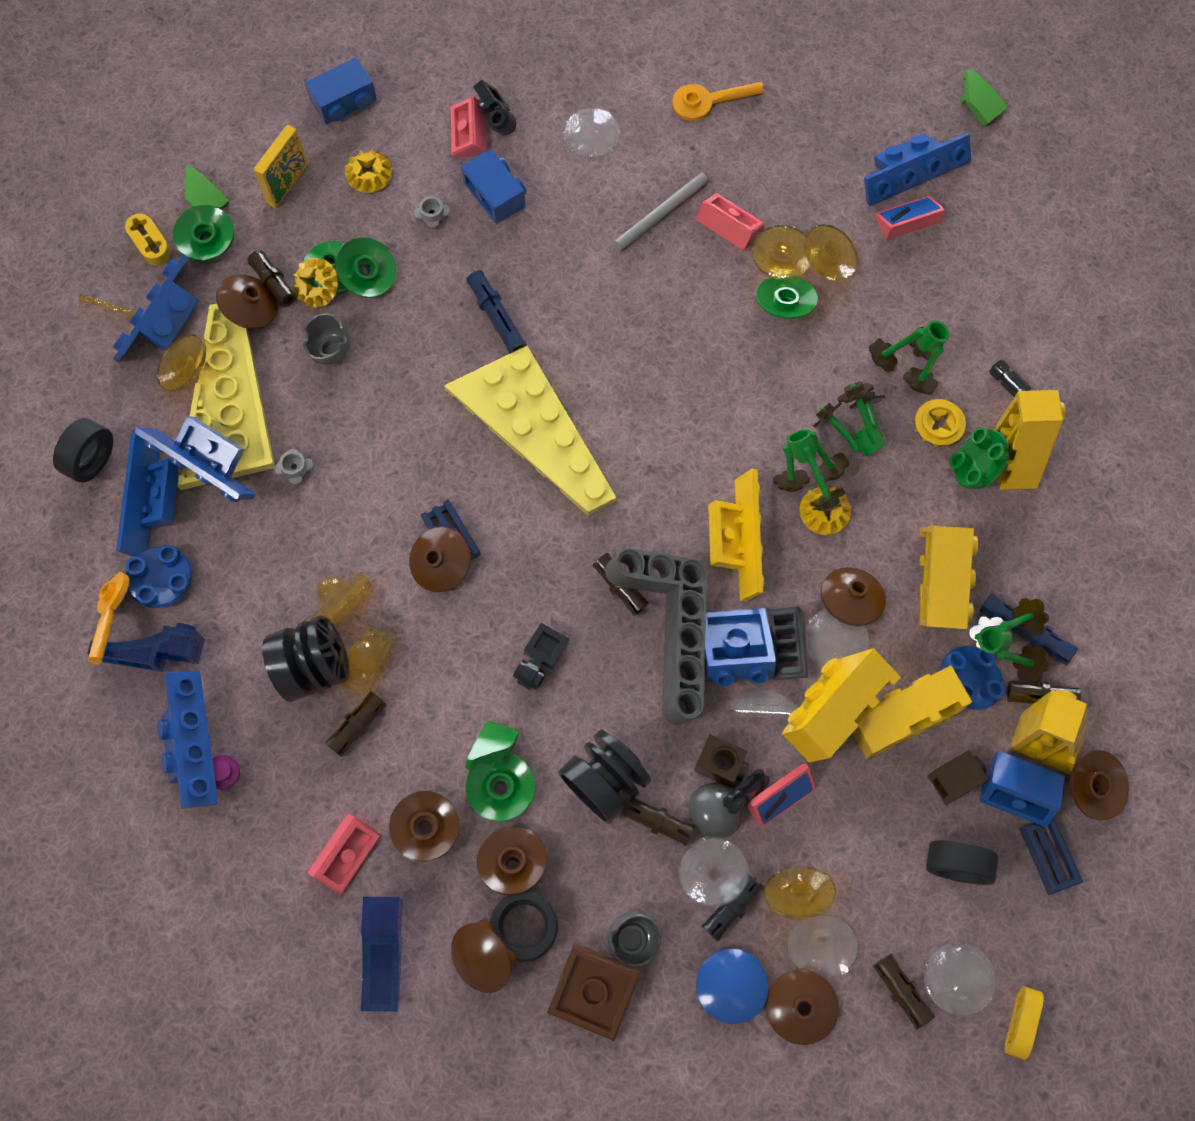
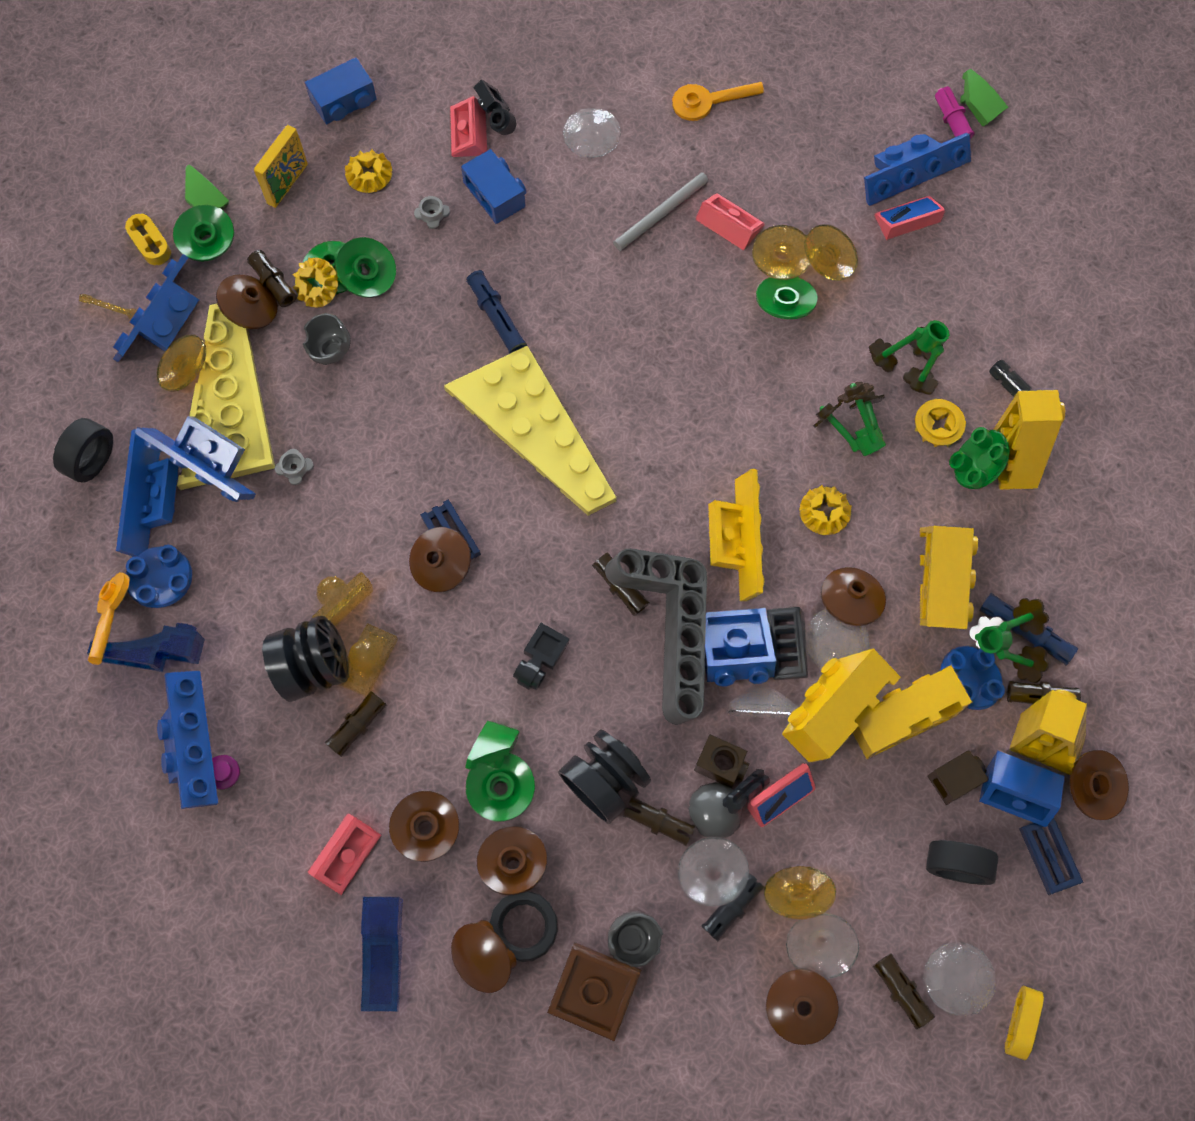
blue dish [696,949,769,1024] -> none
plant [773,429,849,510] -> none
none -> dark pink axle [935,86,975,139]

